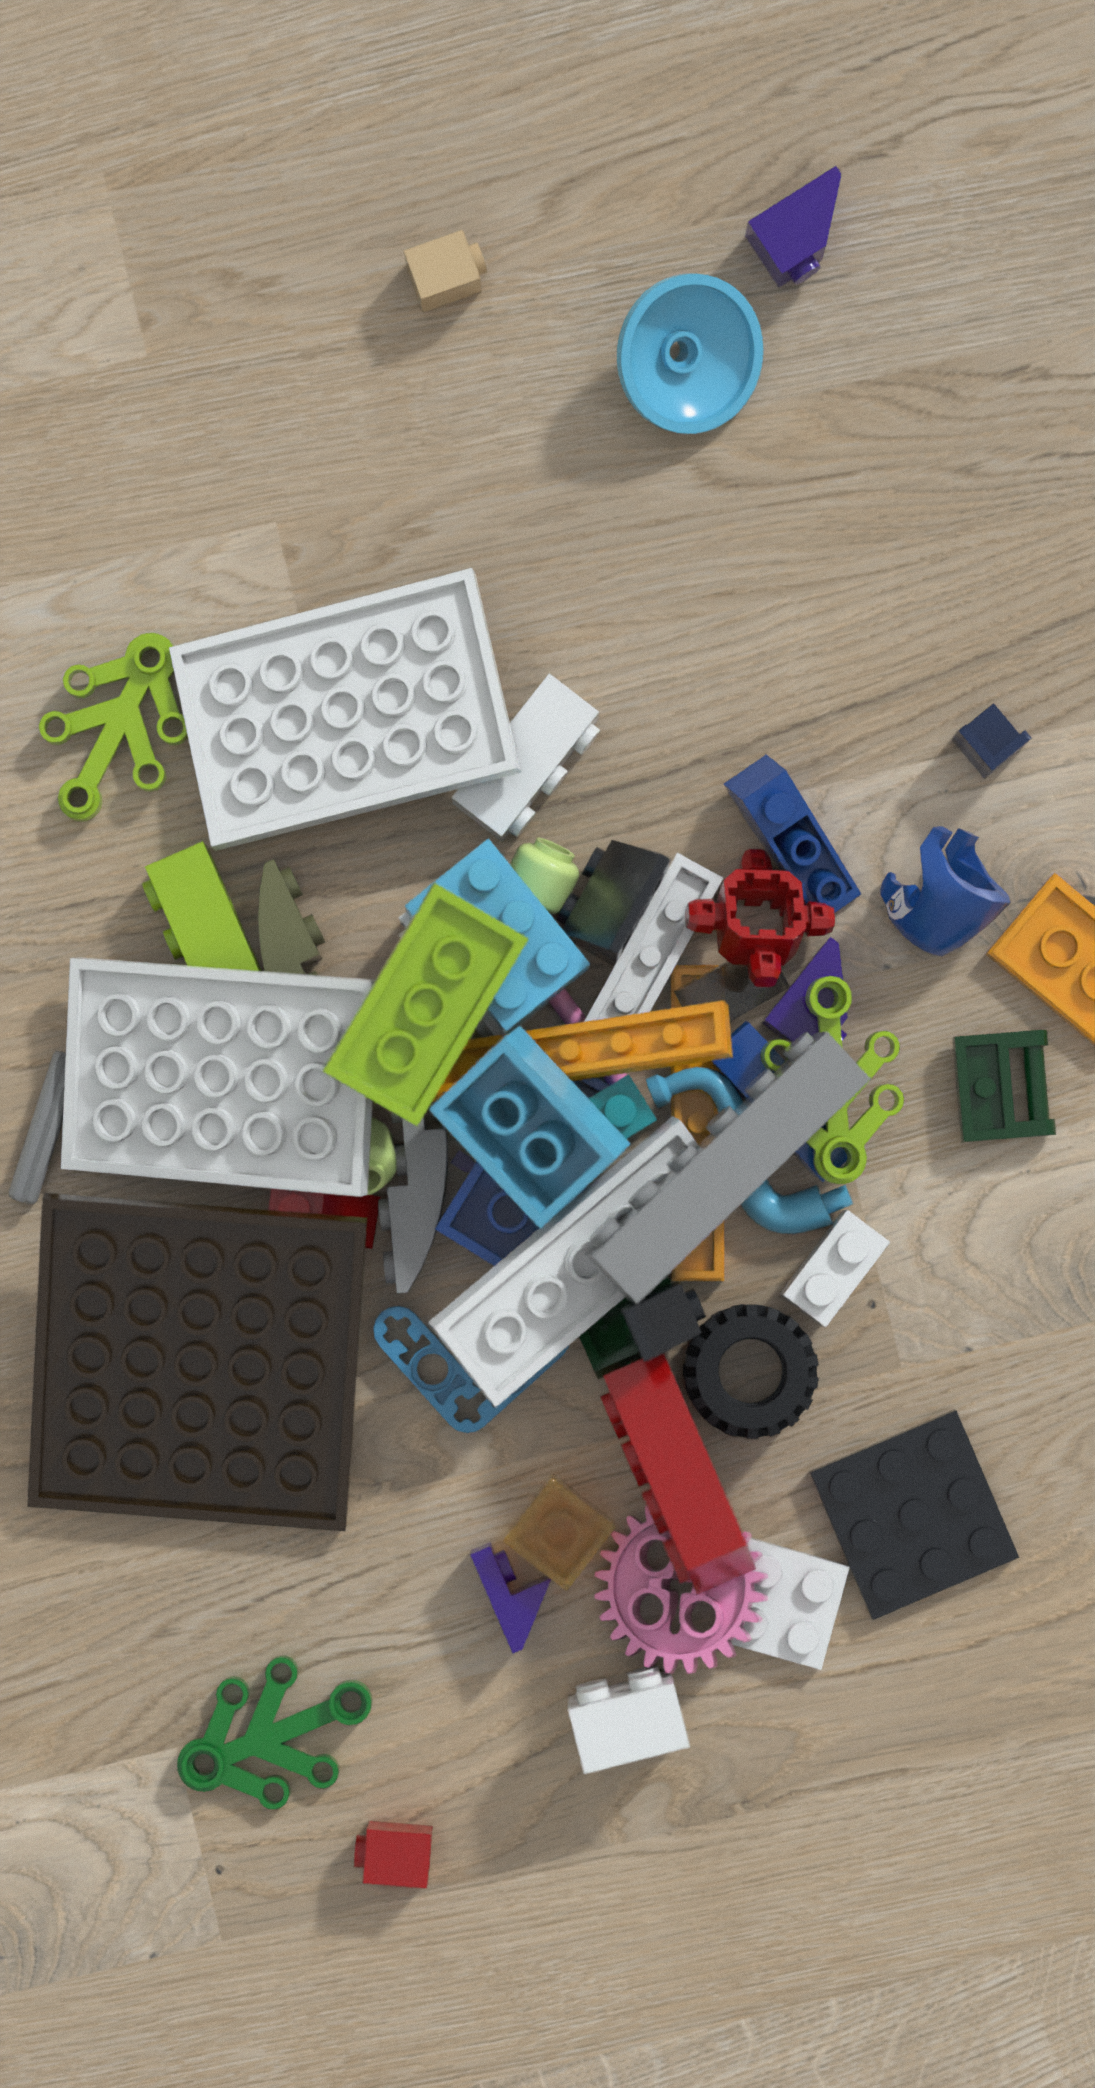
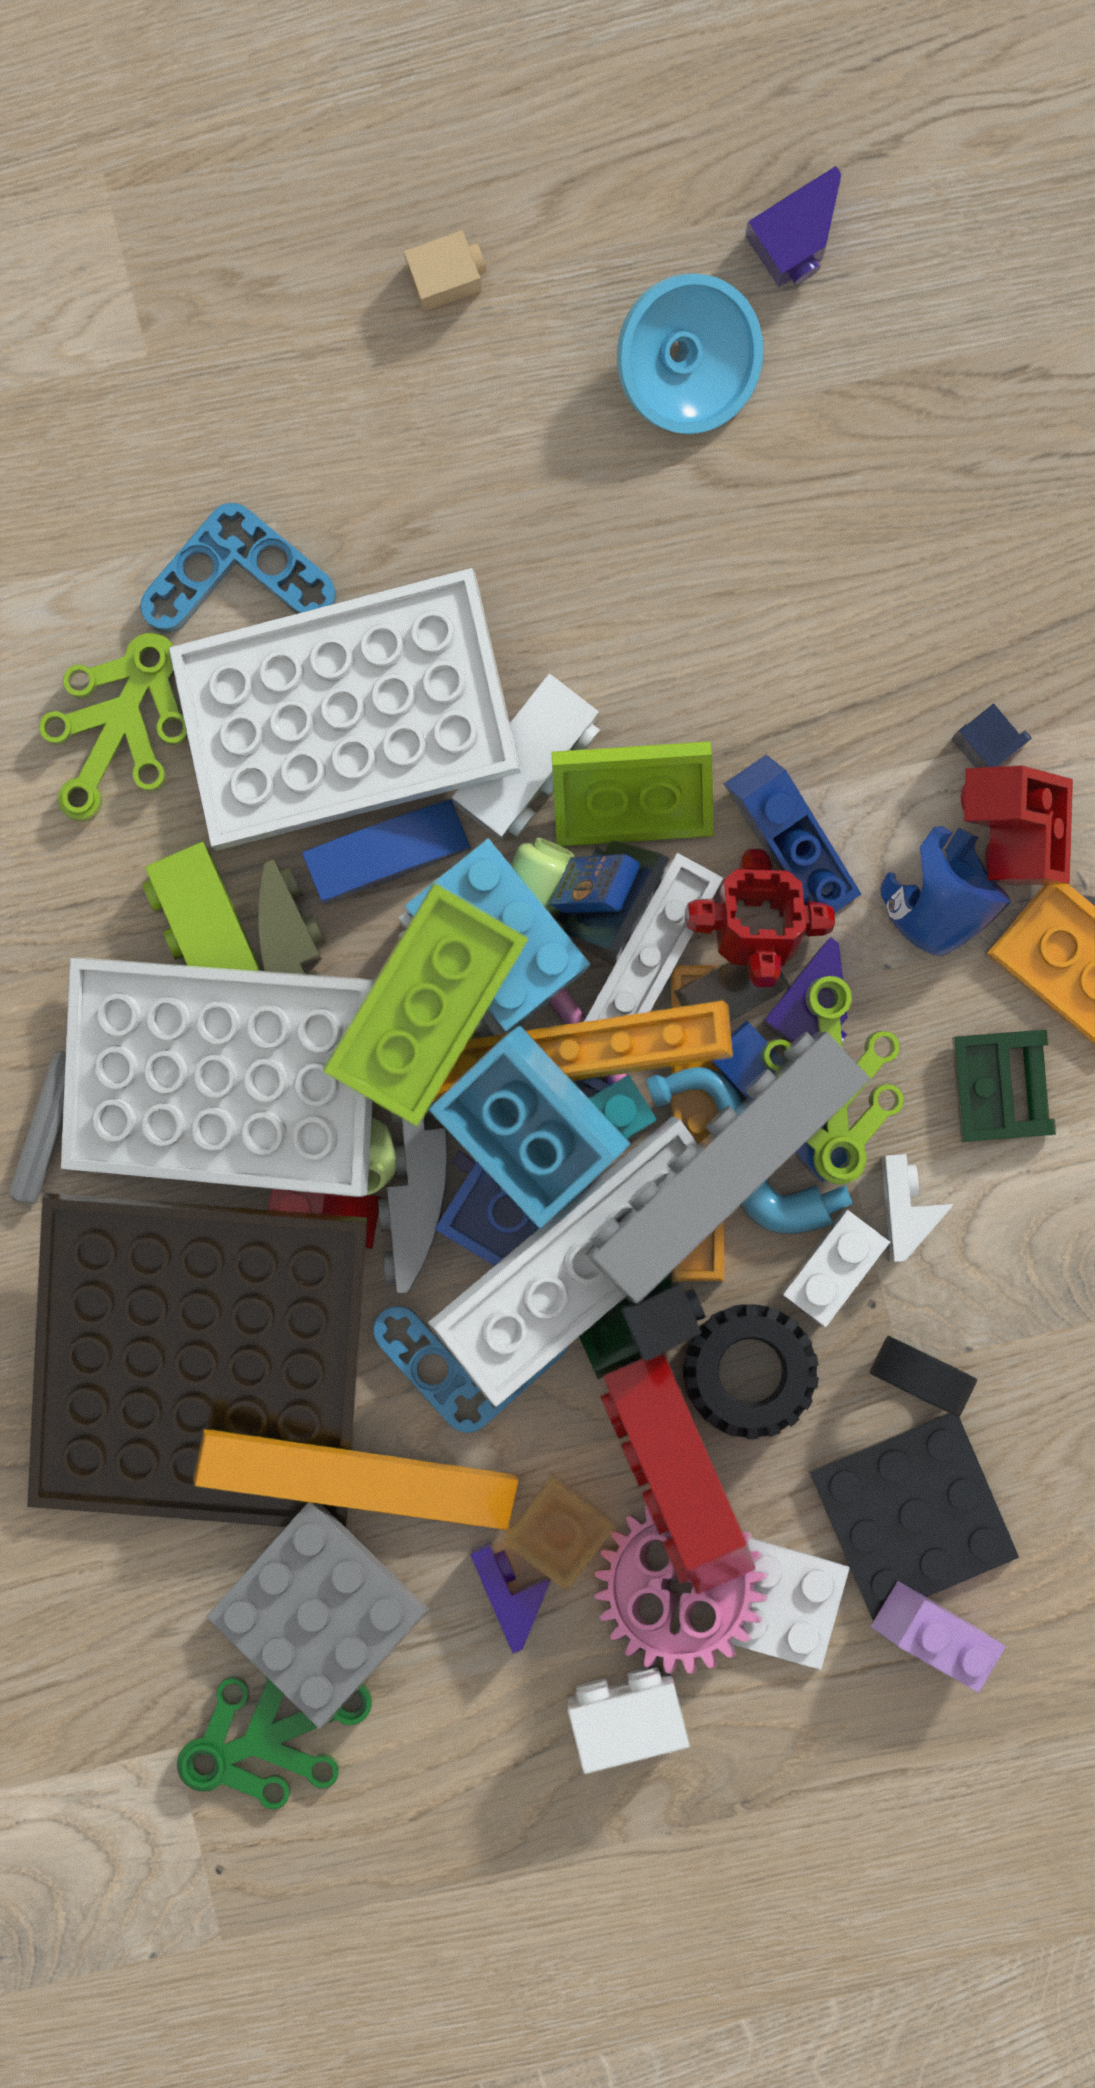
red brick [354,1821,433,1889] -> none
none -> dark azure beam [140,503,337,633]
none -> light orange tile [193,1429,519,1530]
none -> light grey plate [206,1502,430,1729]
none -> blue slope [302,799,471,906]
none -> blue tile [550,854,640,913]
none -> lime plate [551,741,714,846]
none -> black tyre [870,1336,977,1417]
none -> lavender brick [871,1581,1006,1693]
none -> white slope [881,1154,953,1262]
none -> red brick [961,765,1073,886]

